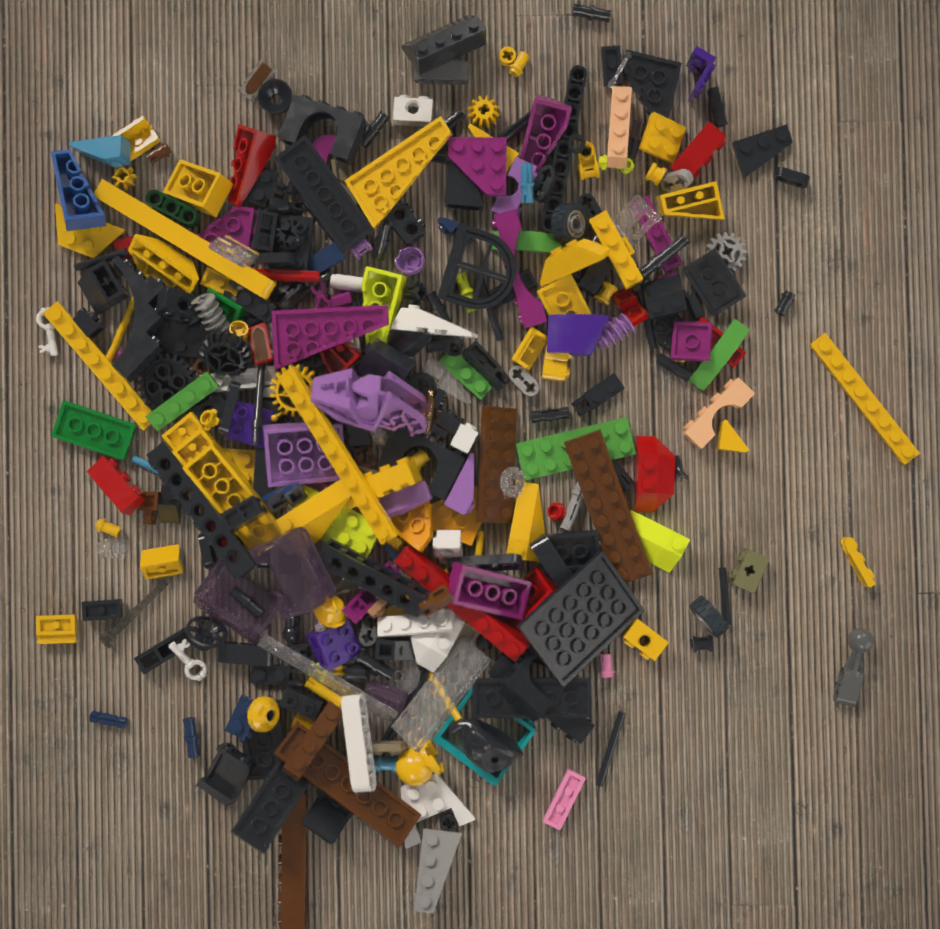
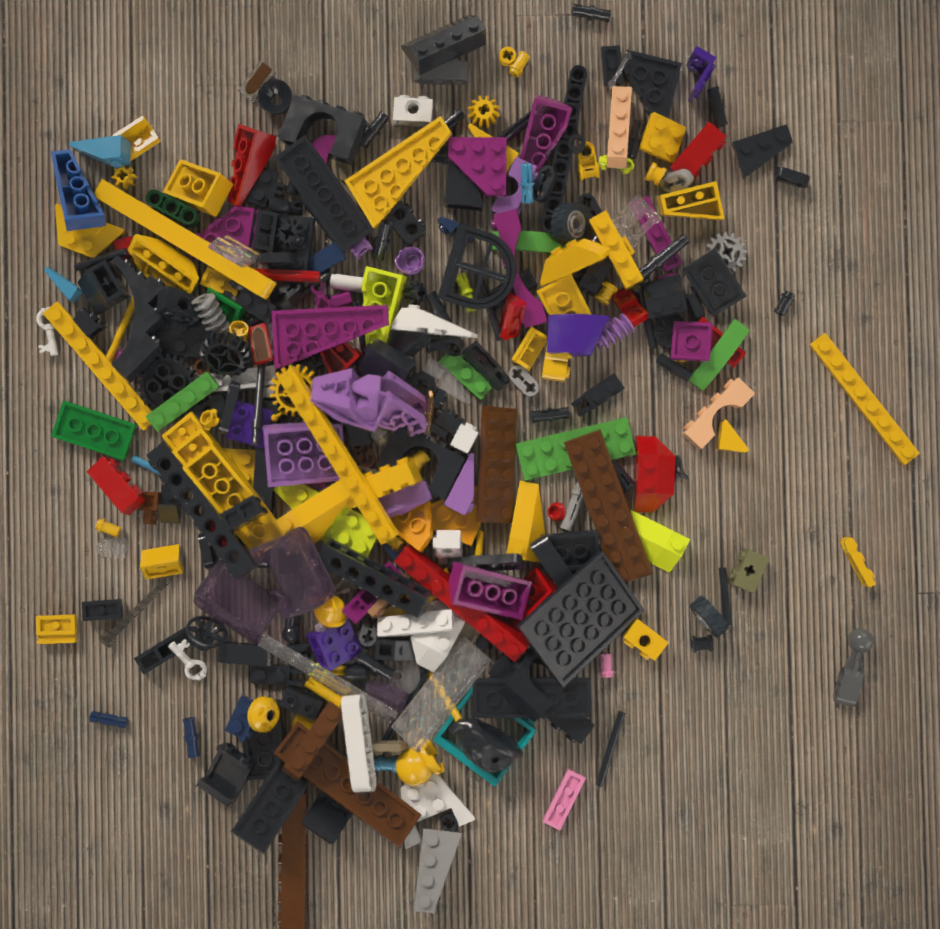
reddish brown pin [146,142,172,165] -> none
black pin [229,585,266,619] -> none
slope [262,482,308,514] -> none
reddish brown plate [418,584,455,618] -> none
clear gear [500,467,527,498] -> none
none -> dark azure slope [44,267,83,303]
none -> red panel [499,293,527,340]

